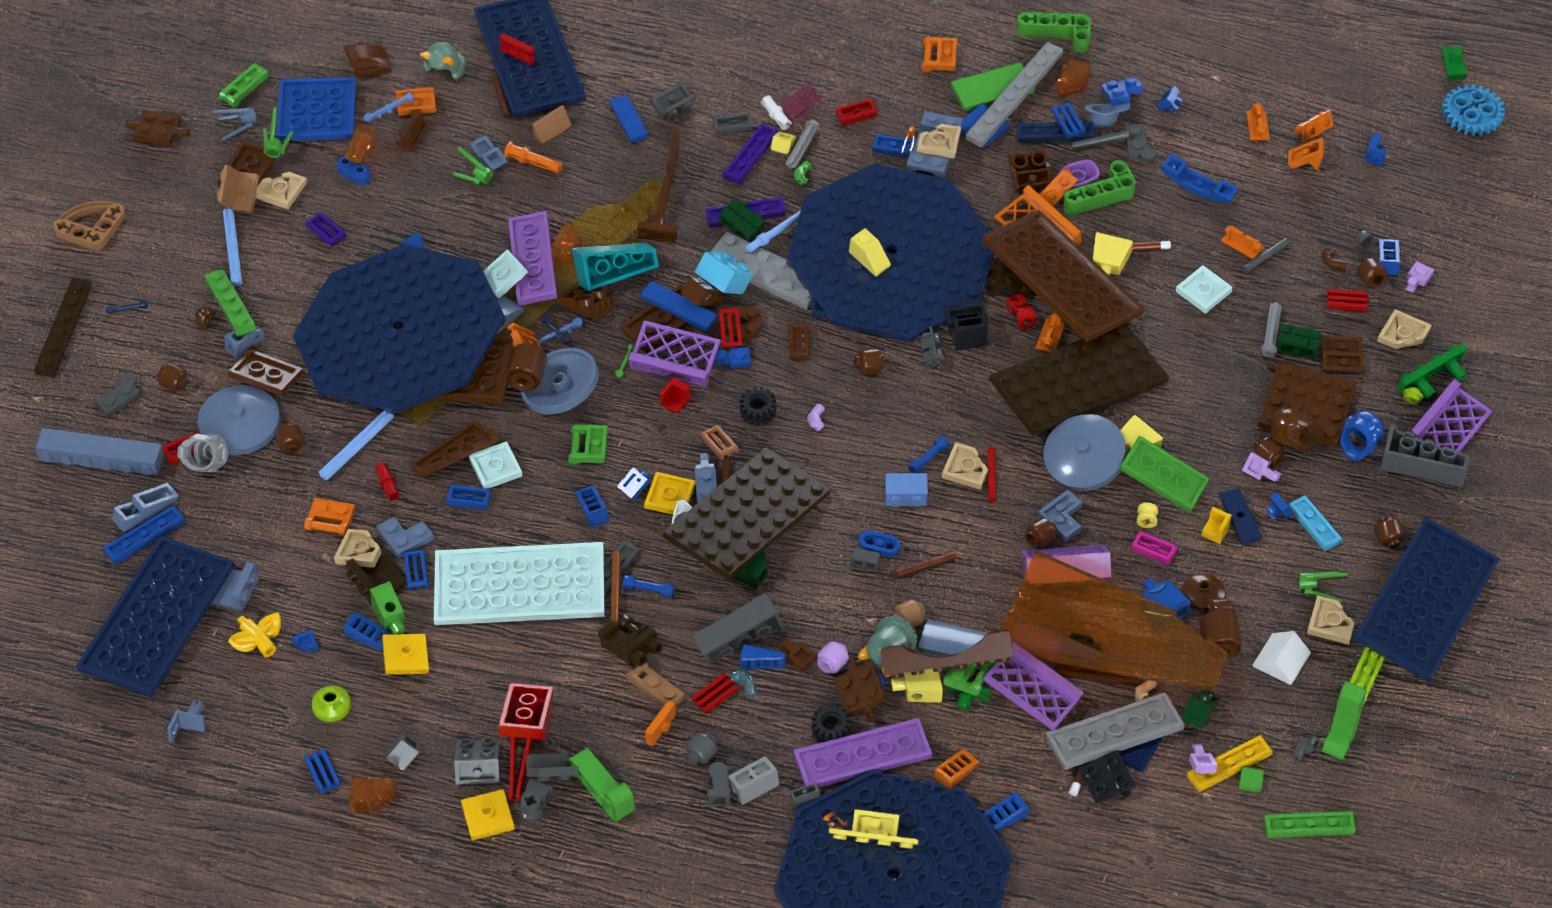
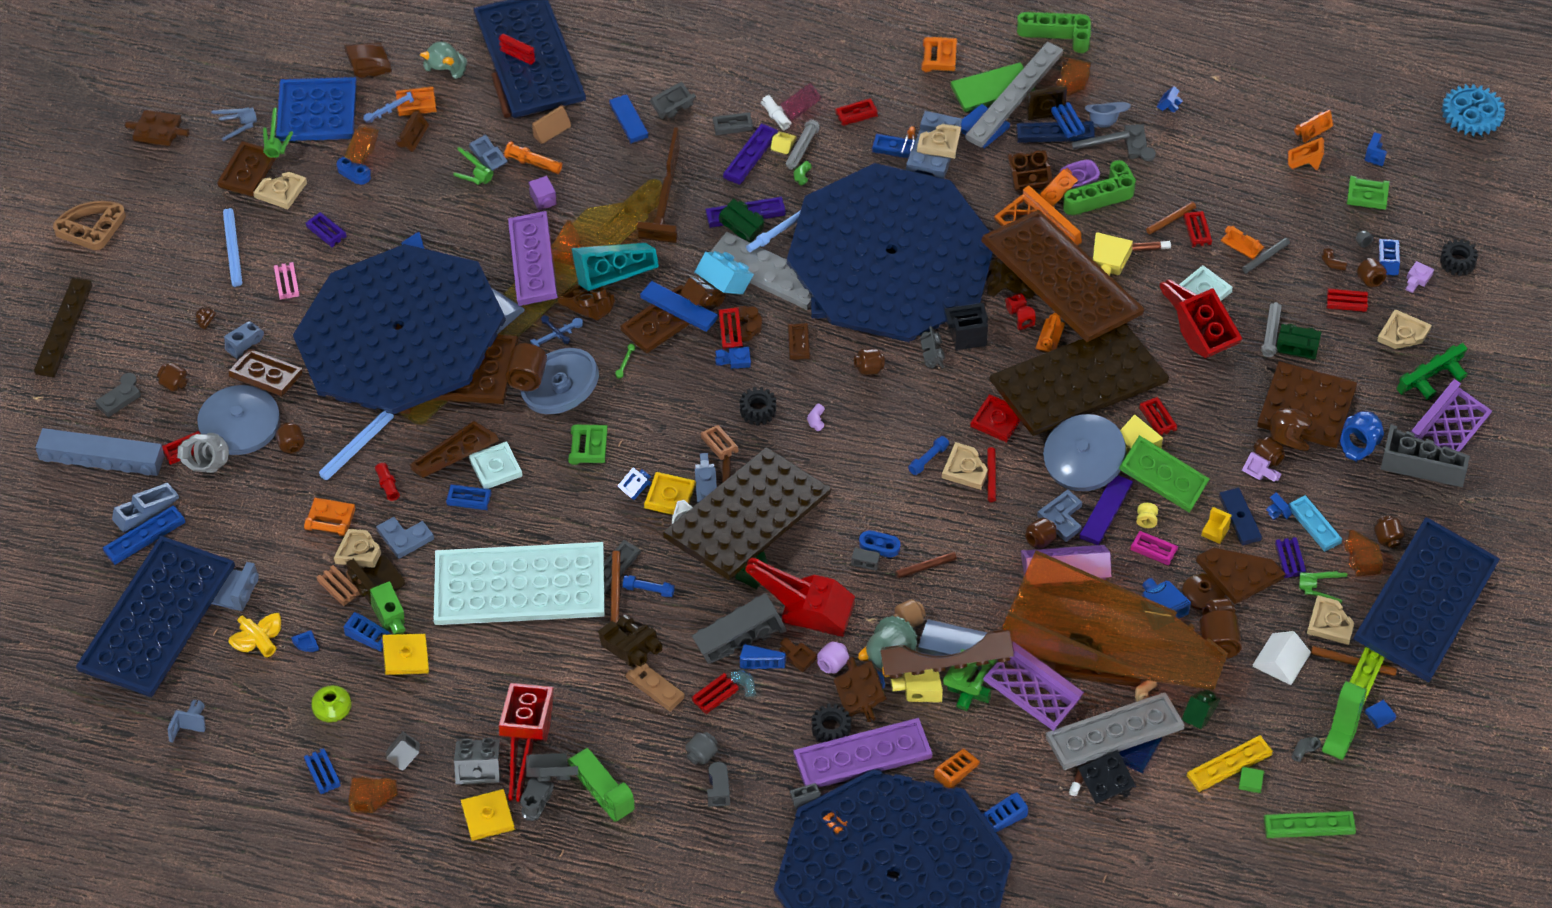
dark blue hinge [106,300,148,314] -> none
bright green plate [204,269,256,336] -> none
medium nougat bracket [217,165,259,213] -> none
bright green plate [219,63,269,108] -> none
blue tile [403,549,429,591] -> none
light aqua plate [483,249,528,298] -> none
orange plate [507,322,542,349] -> none
blue slope [575,485,609,527] -> none
medium lavender fence [628,320,721,387] -> none
orange plate [645,701,676,747] -> none
red panel [660,377,691,414] -> none
light grey hinge [728,756,779,805] -> none
light yellow bracket [829,809,919,849] -> none
light yellow slope [849,228,891,277] -> none
medium blue brick [885,473,928,507] -> none
blue plate [1101,78,1143,106] -> none
blue slope [1161,154,1239,203] -> none
lavender plate [1189,744,1217,774] -> none
orange hinge [1247,103,1270,141] -> none
reddish brown slope [1321,335,1363,373] -> none
lime plate [1403,387,1423,405] -> none
green tile [1441,47,1467,80] -> none
none -> bright pink tile [274,262,299,300]
none -> nougat tile [317,565,360,607]
none -> medium lavender brick [529,176,557,210]
none -> red slope [745,558,855,637]
none -> red tile [970,394,1020,443]
none -> dark brown slope [1027,85,1067,121]
none -> dark purple tile [1080,475,1133,545]
none -> red tile [1139,397,1177,436]
none -> dark orange bar [1146,202,1196,235]
none -> red slope [1160,279,1243,359]
none -> red tile [1184,211,1212,247]
none -> reddish brown plate [1196,547,1285,604]
none -> dark purple tile [1275,537,1306,578]
none -> dark orange bar [1311,646,1397,676]
none -> clear orange slope [1345,530,1383,577]
none -> bright green plate [1347,176,1389,210]
none -> blue tile [1365,700,1396,729]
none -> black tyre [1440,239,1478,276]

